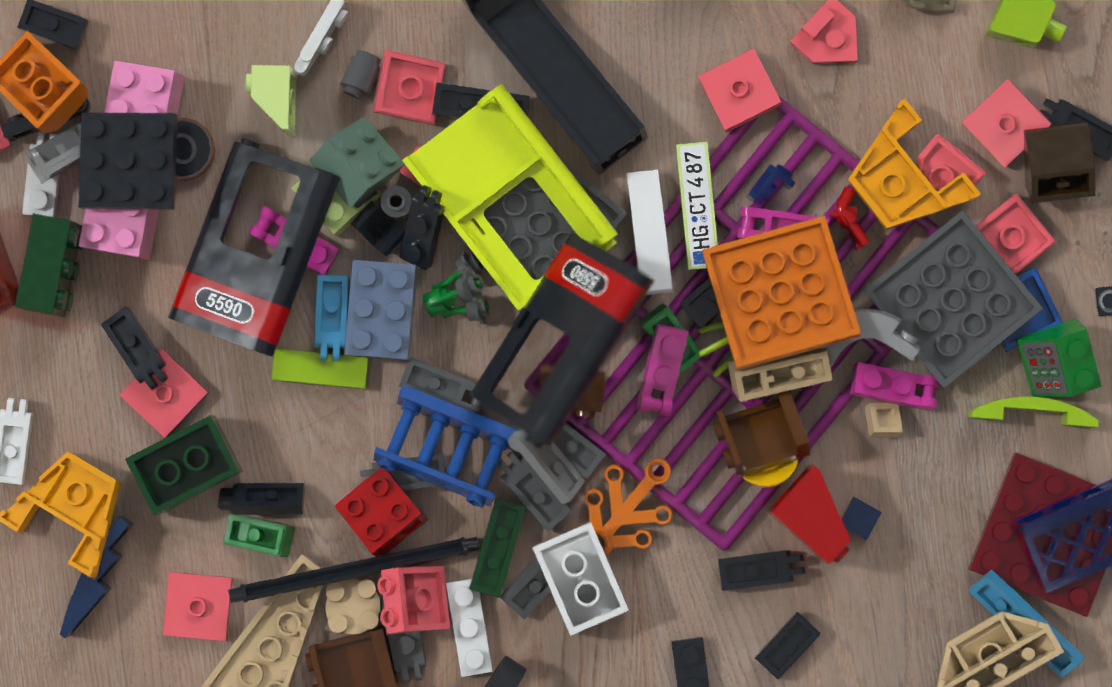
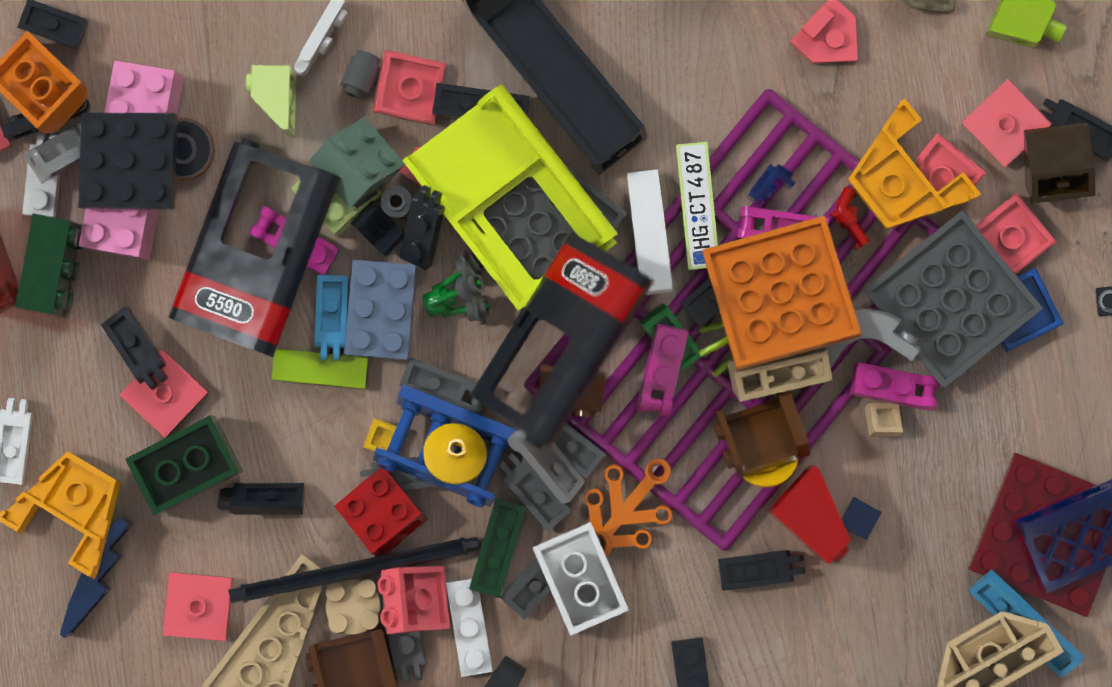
green slope [223,513,295,557] -> none
coral plate [698,48,782,133] -> none
black plate [754,612,821,680] -> none
lime slope [967,397,1099,428] -> none
green slope [1016,319,1102,397] -> none
none -> yellow tile [363,418,397,452]
none -> yellow dish [423,423,487,484]

